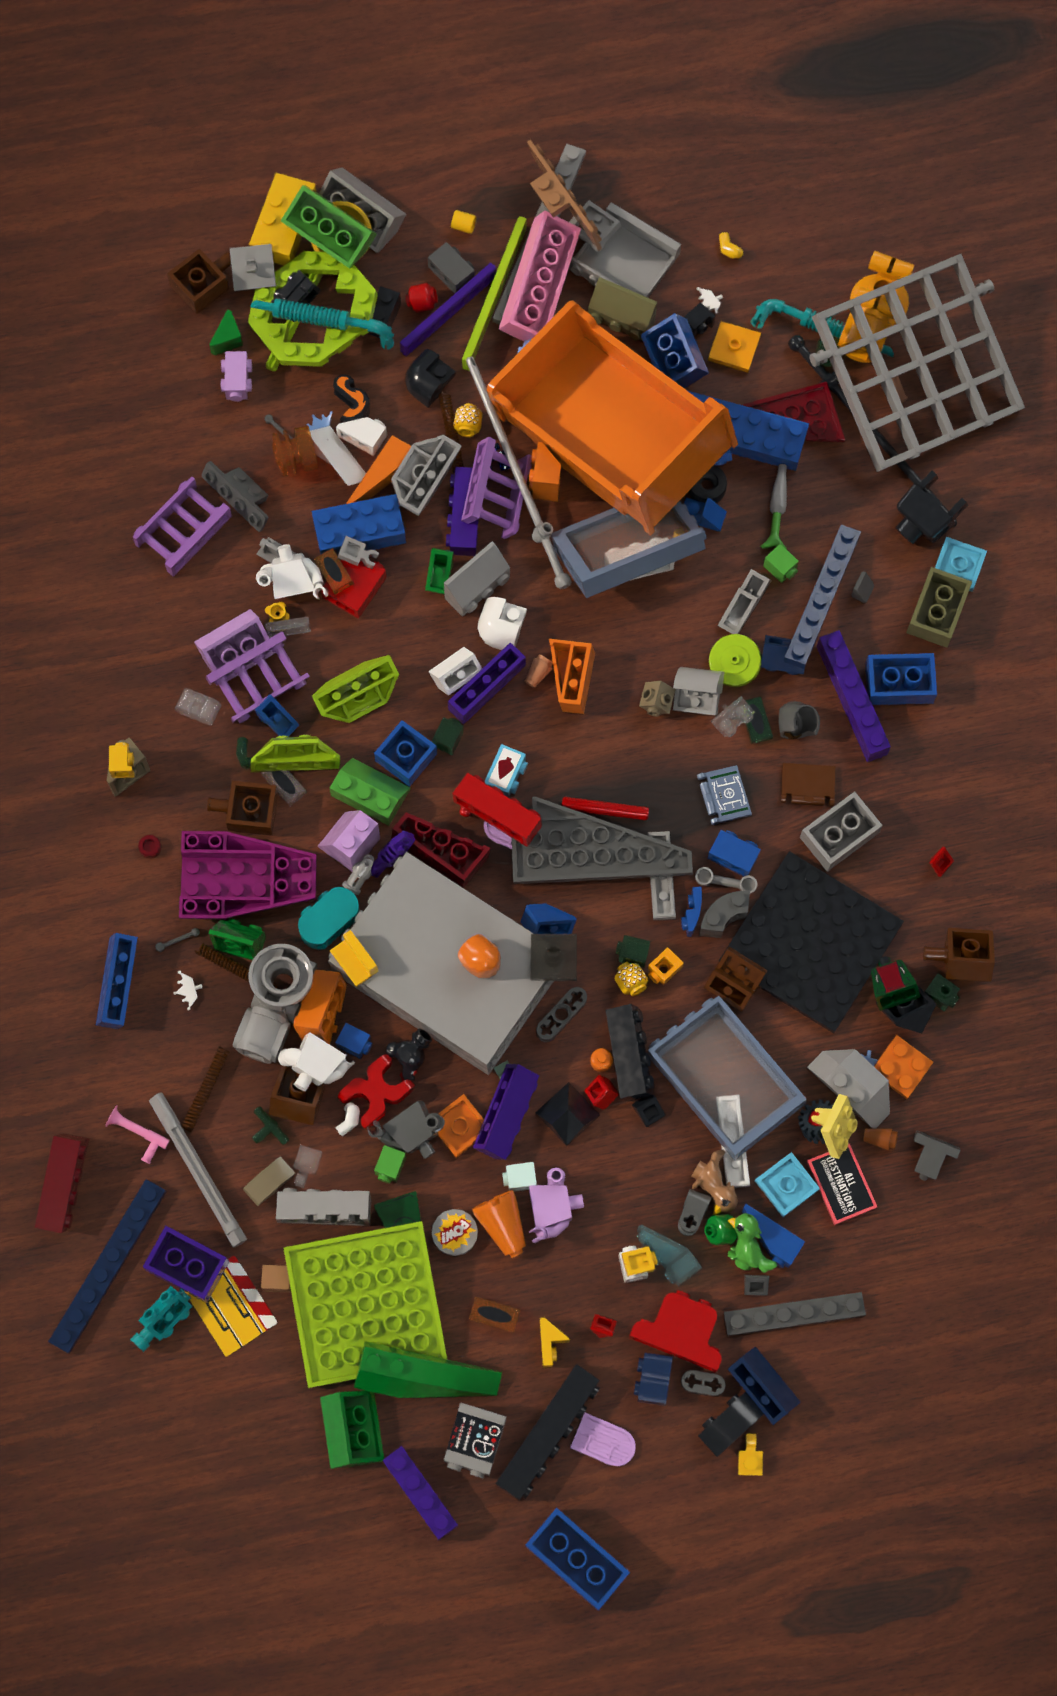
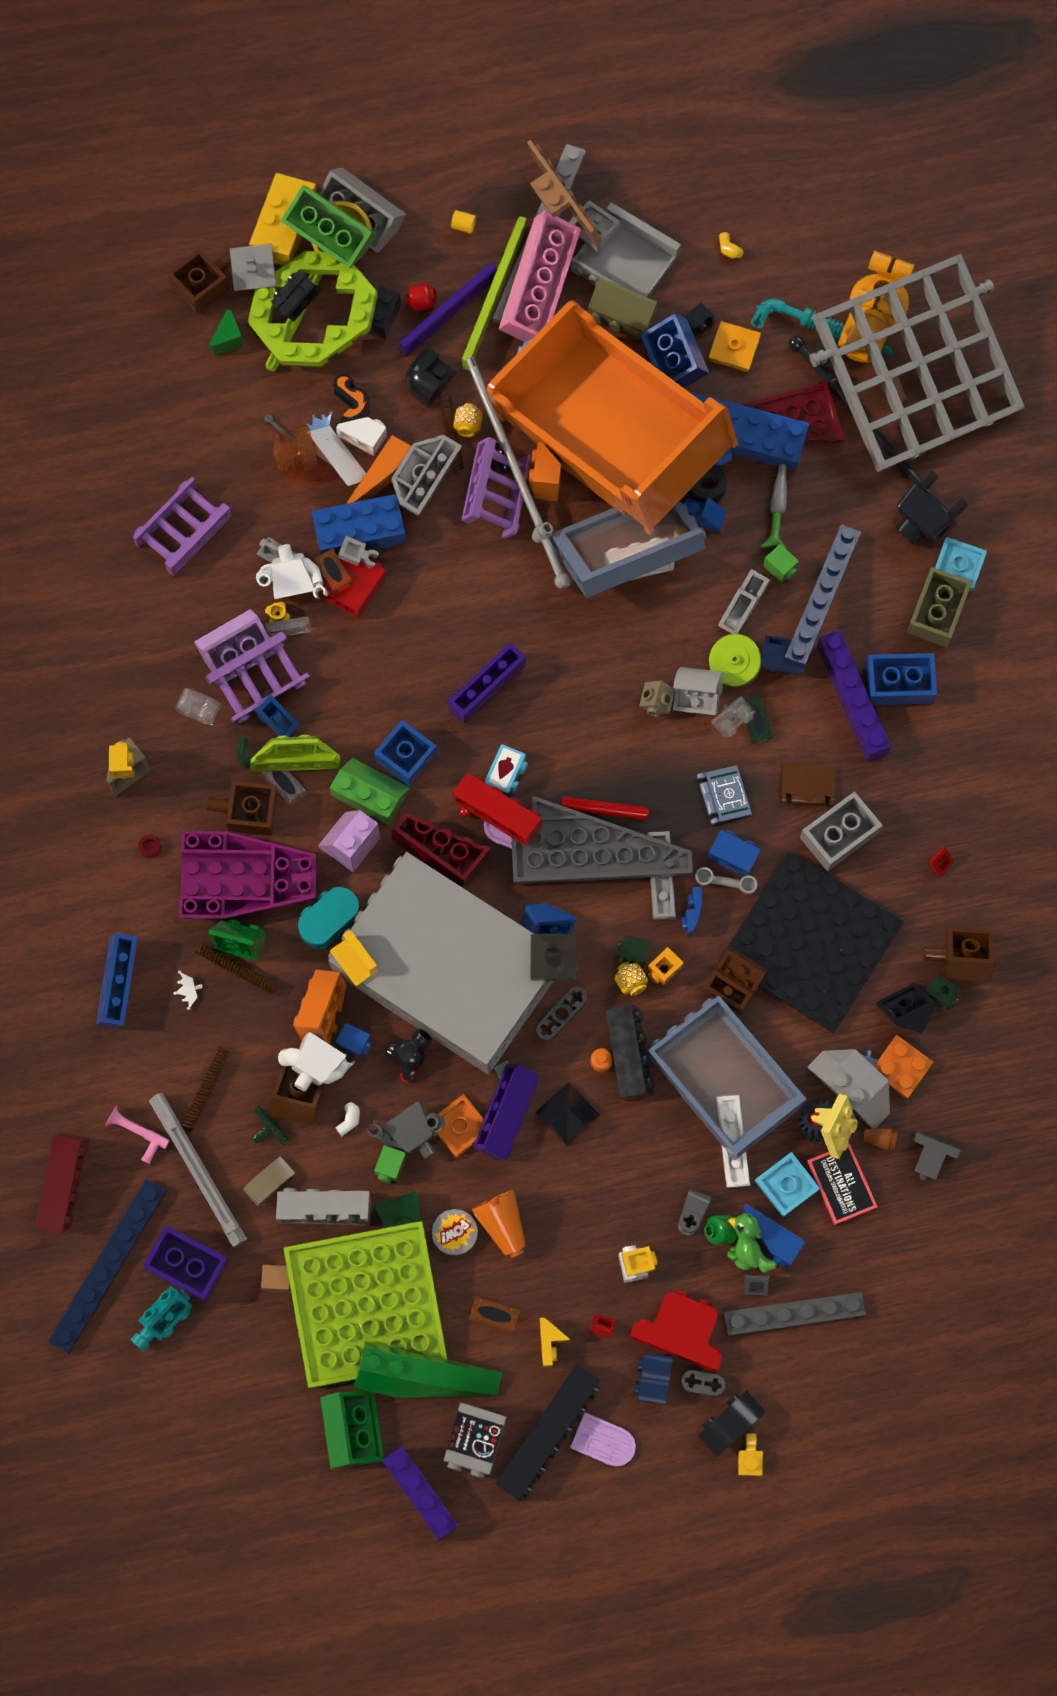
dark grey hinge [155,928,200,952] -> none
yellow sticker [184,1256,277,1357] -> none
dark grey bracket [201,461,268,532] -> none
lavender brick [221,351,252,402] -> none
light grey piece [233,944,317,1064] -> none
teal piece [251,298,394,349] -> none
clear plate [293,1145,323,1188] -> none
lime wedge [312,655,399,723] -> none
red piece [338,1054,415,1129] -> none
light grey piece [342,854,374,895] -> none
dark purple hinge [371,831,415,878] -> none
green slope [425,548,454,594] -> none
dark grey brick [428,242,475,294] -> none
white brick [428,647,482,696] -> none
clear green brick [432,717,464,755] -> none
light grey slope [444,541,510,617] -> none
dark purple brick [446,467,478,556] -> none
orange piece [458,934,501,978] -> none
white brick [478,597,527,650] -> none
light aqua brick [502,1162,537,1192] -> none
nougat cone [524,654,553,688] -> none
blue brick [525,1508,630,1611] -> none
lavender torso [529,1168,584,1243] -> none
orange wedge [549,639,595,714] -> none
red slope [584,1075,619,1110] -> none
black slope [632,1095,665,1127] -> none
clear light blue slope [636,1224,702,1287] -> none
medium nougat animal [691,1149,738,1215] -> none
white piece [697,287,723,314] -> none
dark grey brick [699,891,750,938] -> none
dark blue brick [728,1346,801,1425] -> none
dark grey piece [778,701,820,739] -> none
dark grey slope [851,571,874,603] -> none
torso [871,956,921,1011] -> none

